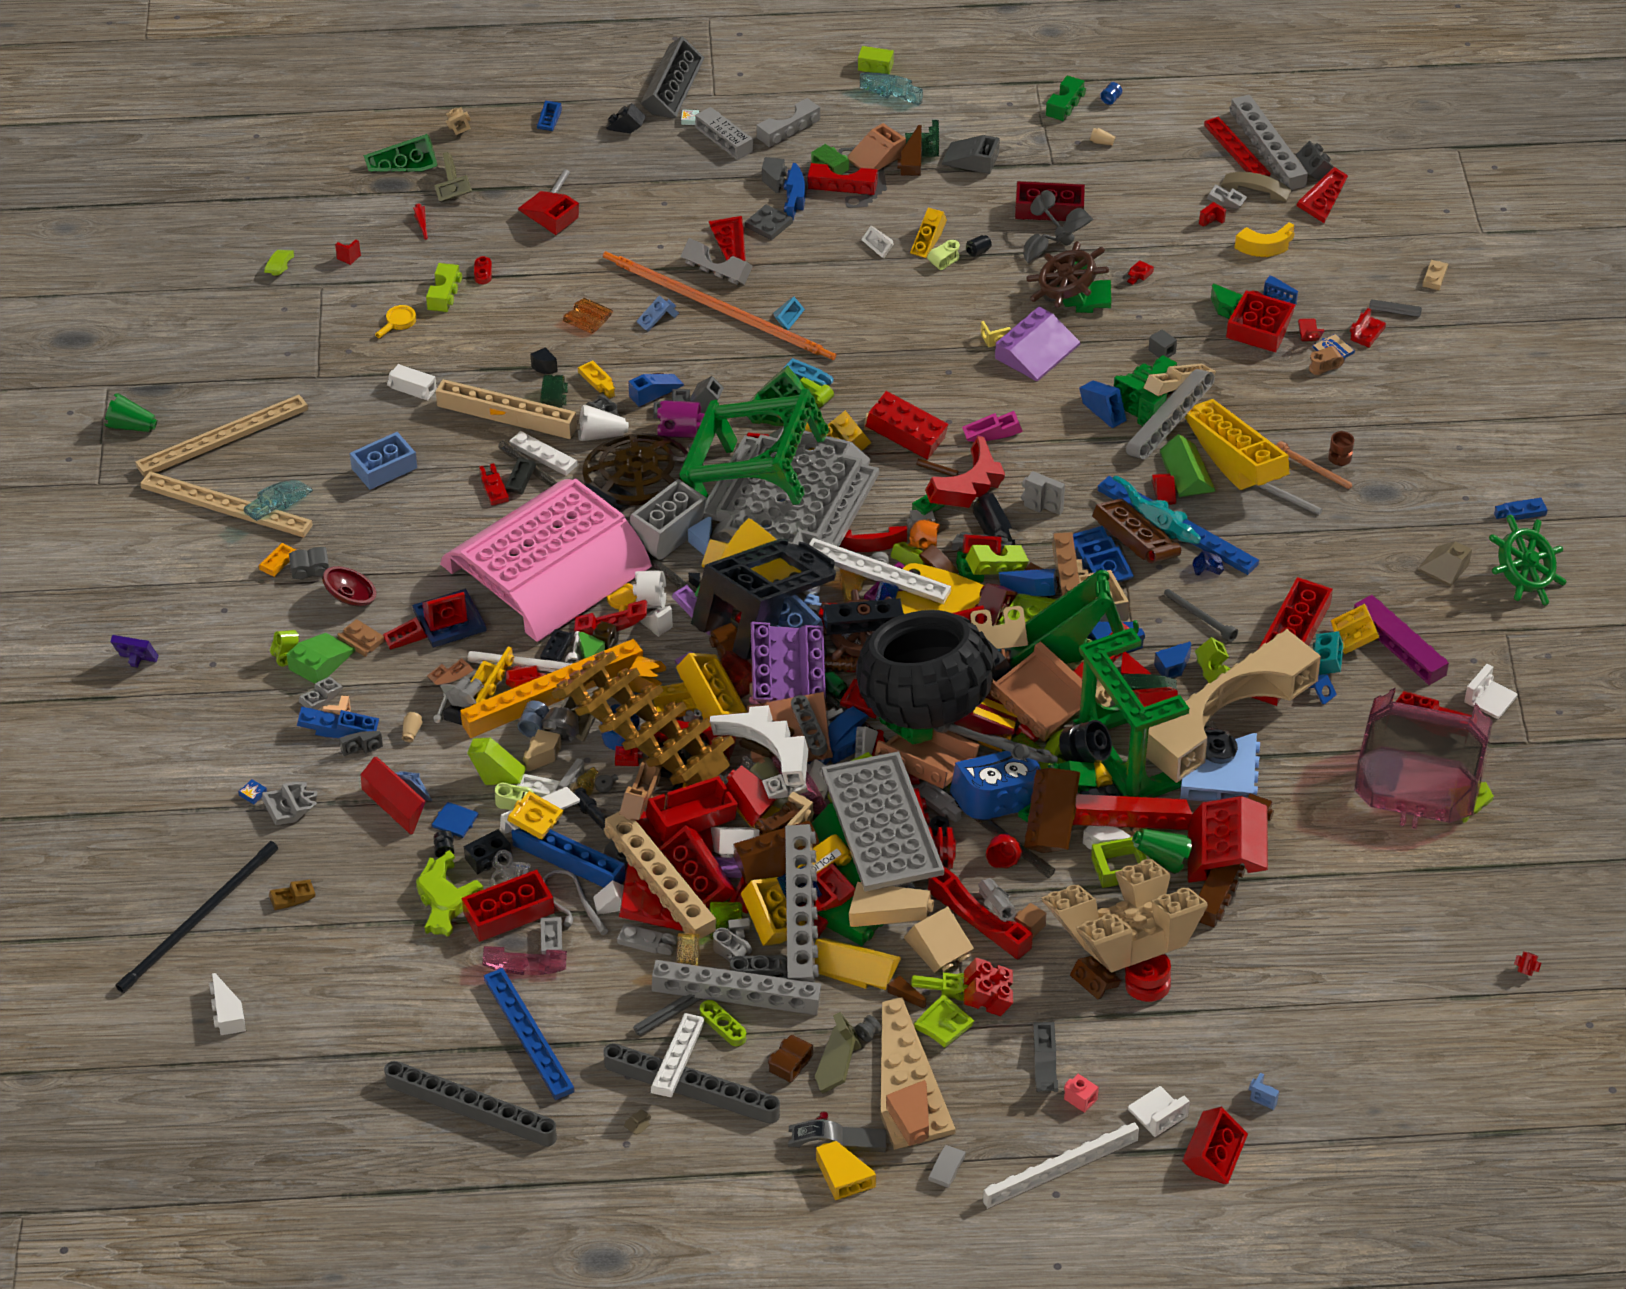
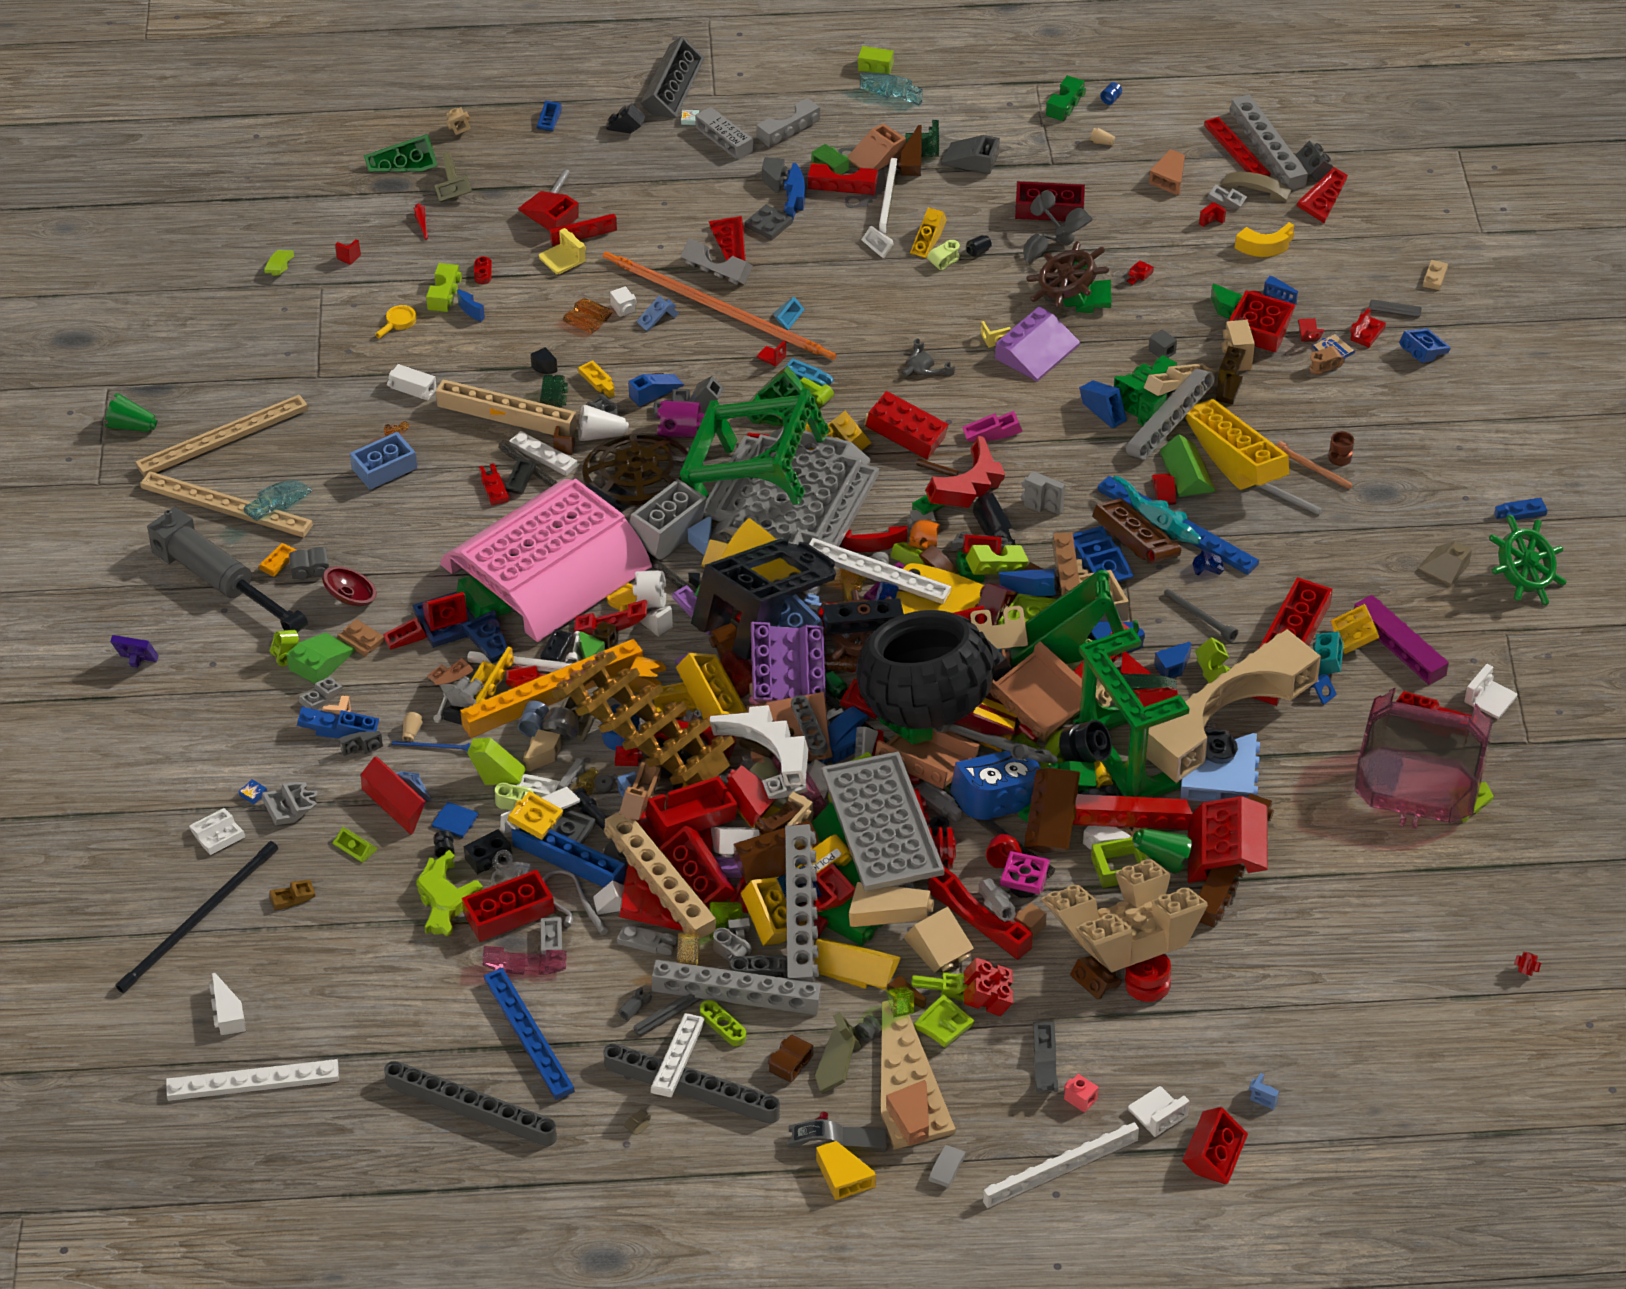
none -> dark grey piece [147,506,308,633]
none -> white plate [166,1059,339,1101]
none -> white slope [189,808,245,855]
none -> lime slope [332,827,378,863]
none -> clear orange piece [384,421,409,436]
none -> blue piece [392,741,471,752]
none -> green brick [456,576,512,618]
none -> blue slope [457,289,485,322]
none -> dark blue wing [462,610,507,664]
none -> light yellow bracket [539,228,586,274]
none -> red plate [549,213,617,247]
none -> dark grey plate [550,808,596,844]
none -> reddish brown panel [553,426,575,455]
none -> white brick [610,286,637,317]
none -> medium blue bracket [617,771,637,798]
none -> dark grey bar [618,987,652,1021]
none -> red bracket [757,341,786,367]
none -> white tile [879,158,897,235]
none -> clear neon green slope [886,986,914,1018]
none -> dark grey piece [902,338,955,377]
none -> dark pink piece [1000,851,1050,898]
none -> nougat slope [1149,149,1185,195]
none -> dark brown panel [1216,346,1246,405]
none -> tan brick [1221,320,1255,371]
none -> blue plate [1399,328,1451,363]

